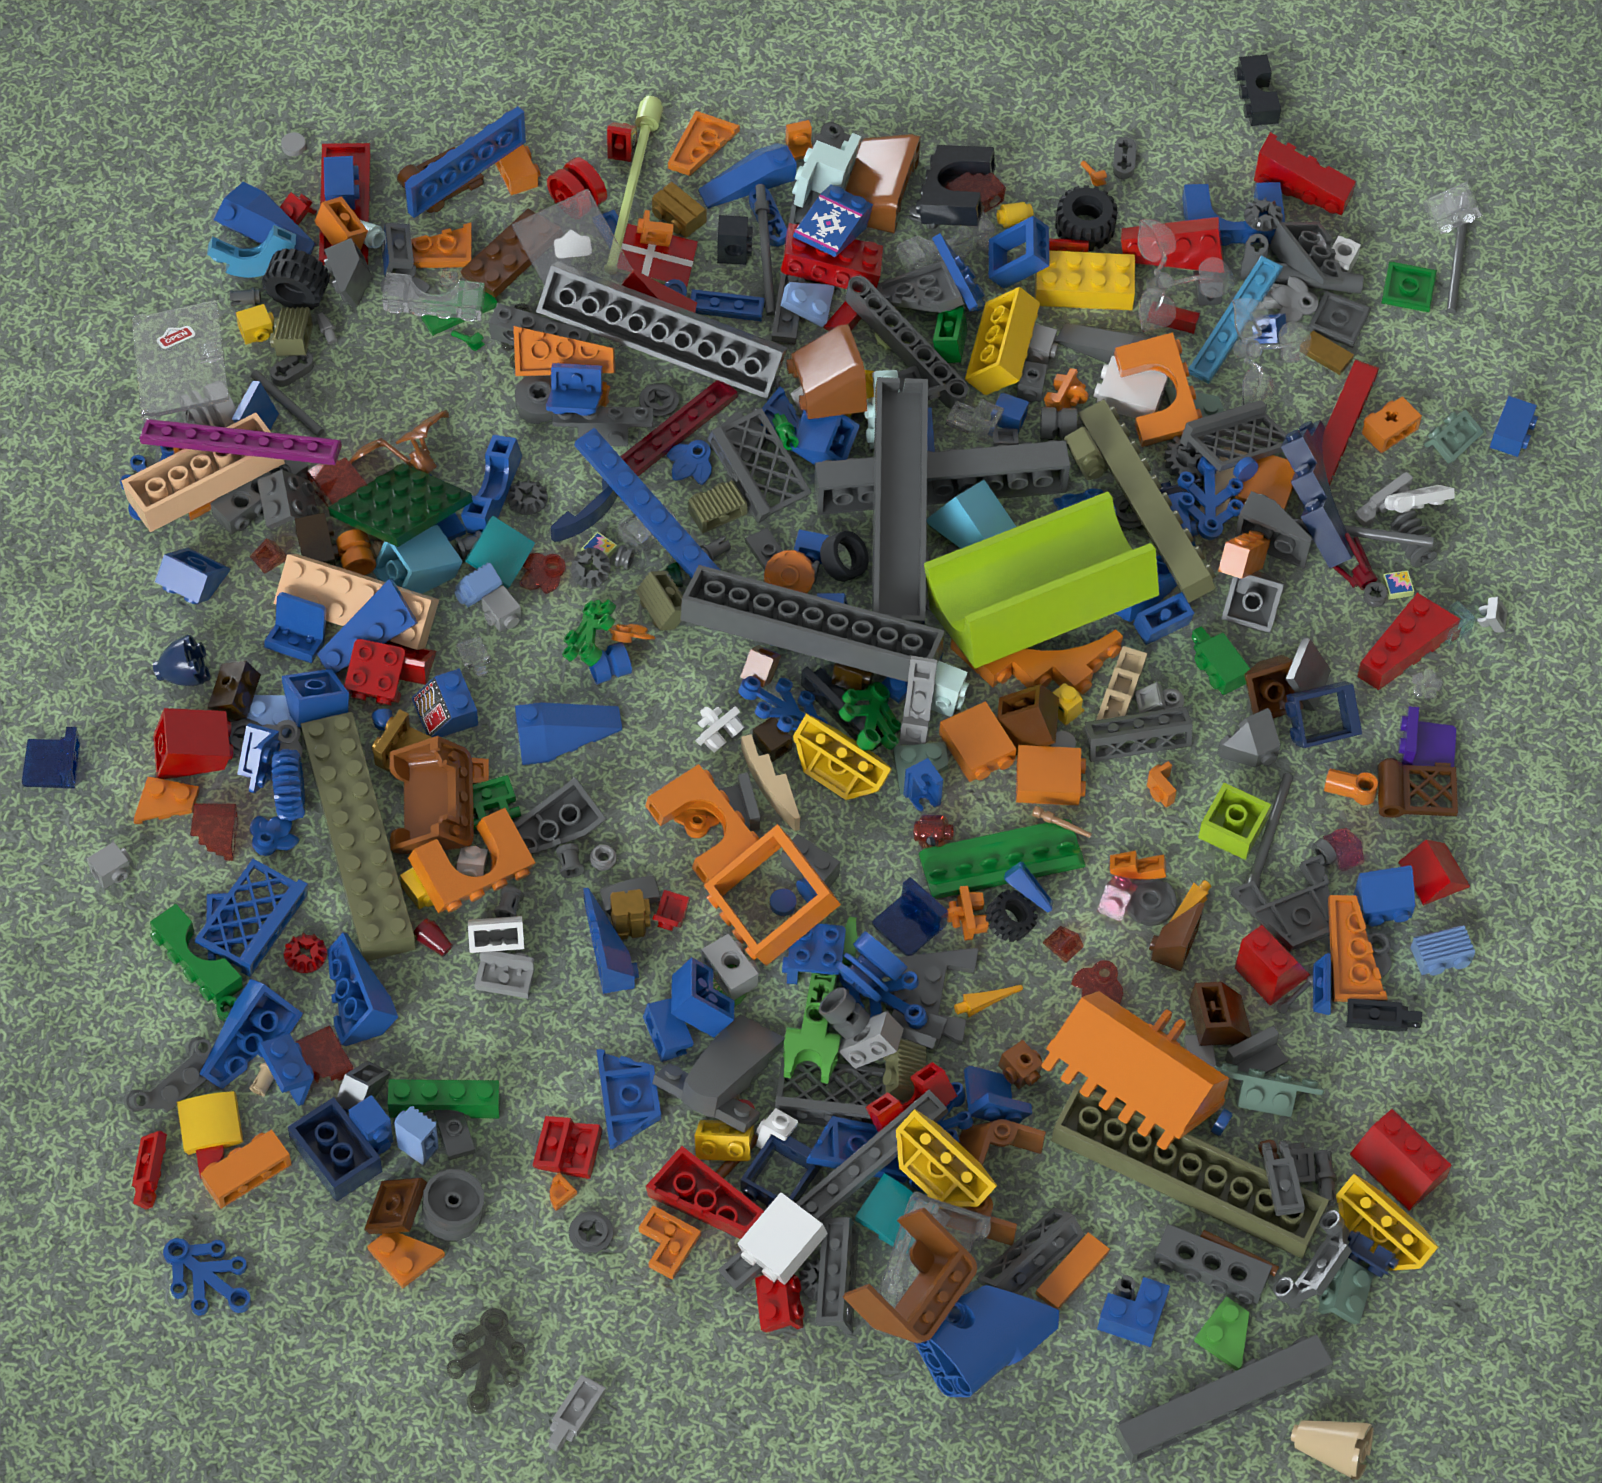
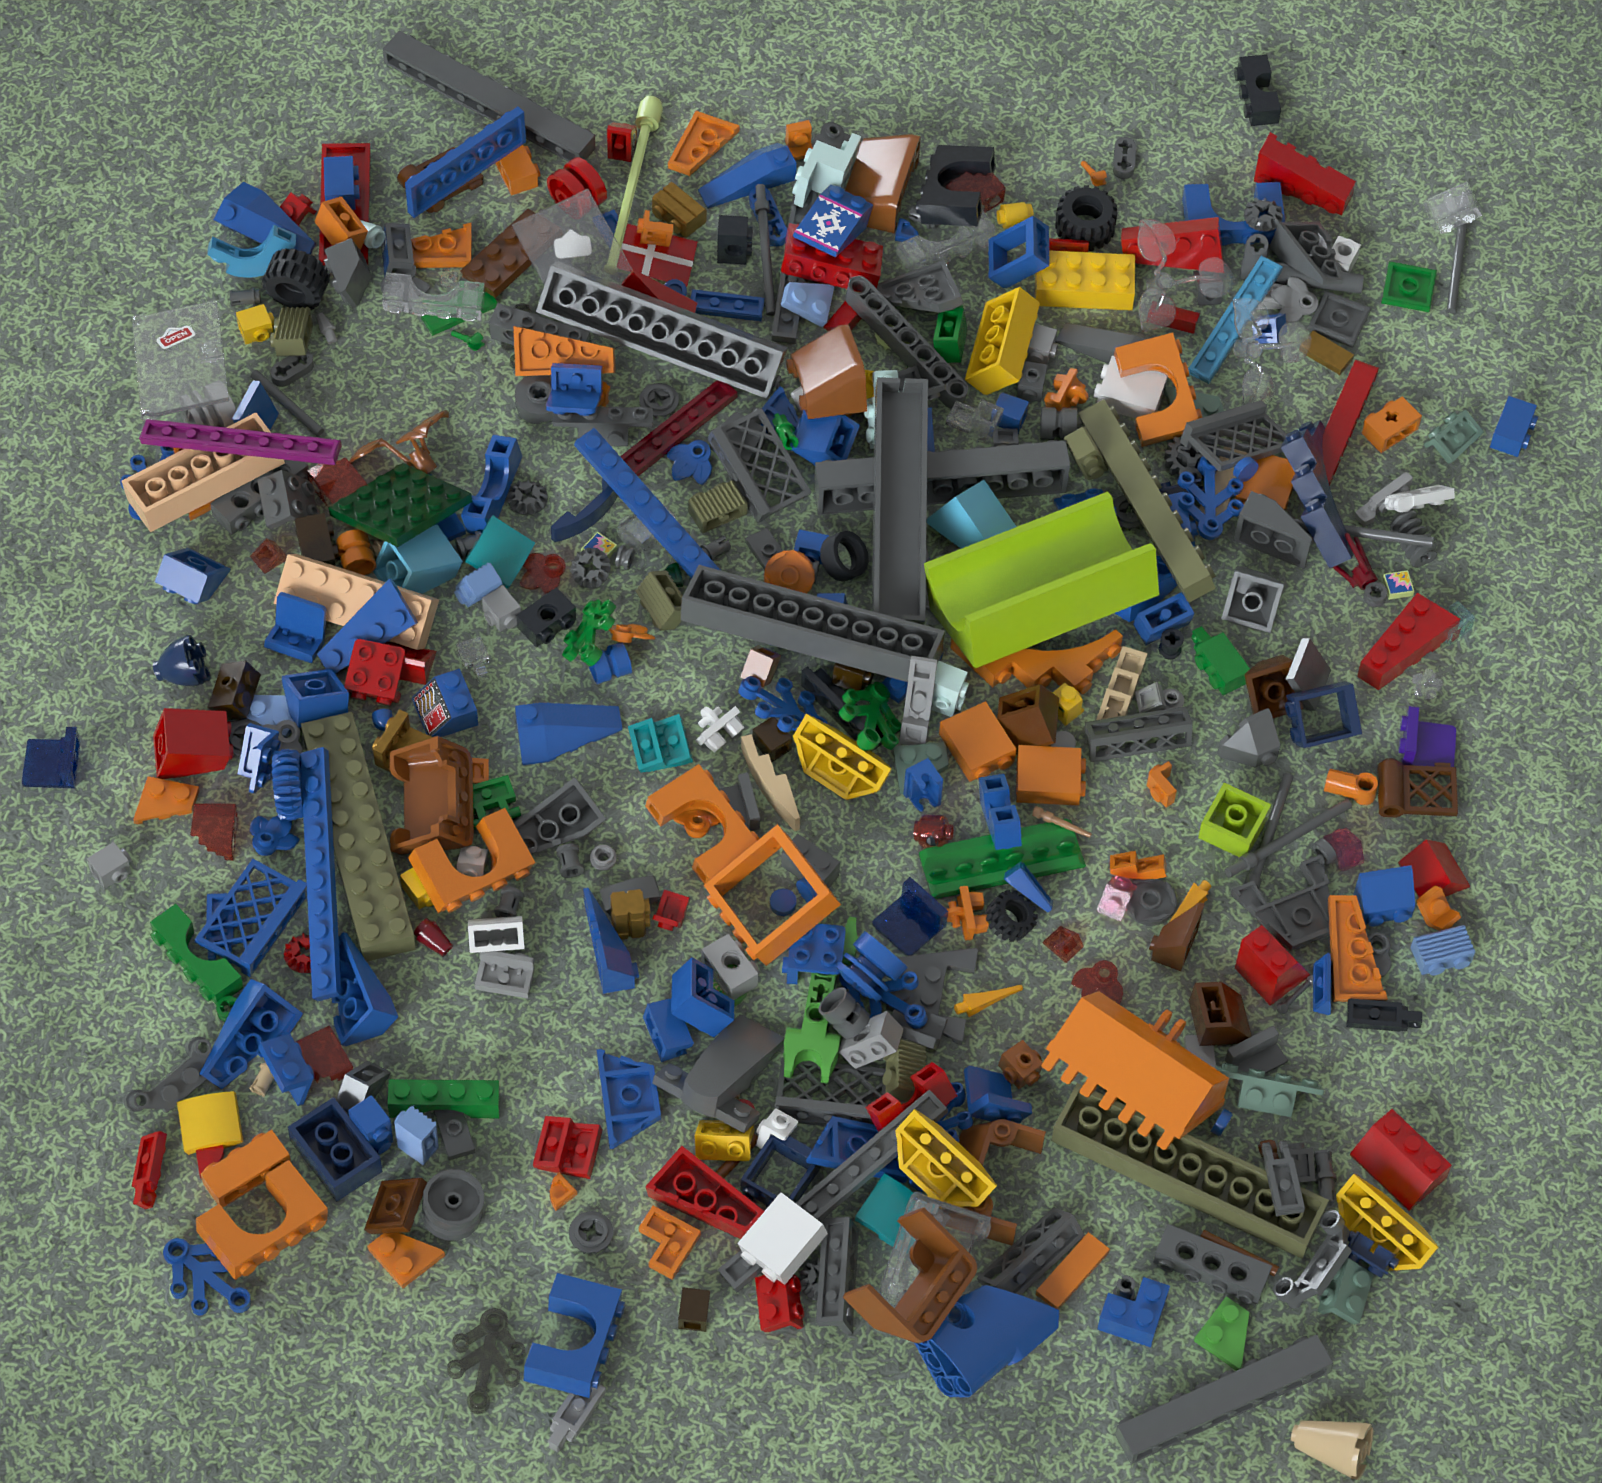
light grey tile [281,132,306,156] -> none
blue wing [932,233,985,312] -> none
orange brick [1218,530,1270,579] -> none
light grey tile [1477,597,1508,633] -> none
none -> orange arch [196,1160,328,1280]
none -> blue plate [300,747,342,1002]
none -> dark grey brick [383,30,595,162]
none -> black brick [516,587,576,648]
none -> blue arch [524,1273,625,1398]
none -> teal slope [628,714,694,773]
none -> dark brown panel [678,1287,710,1332]
none -> blue tile [895,218,919,245]
none -> blue arch [978,774,1022,850]
none -> black bush [1158,628,1184,660]
none -> dark grey bar [1225,799,1352,877]
none -> orange bracket [1416,886,1461,931]

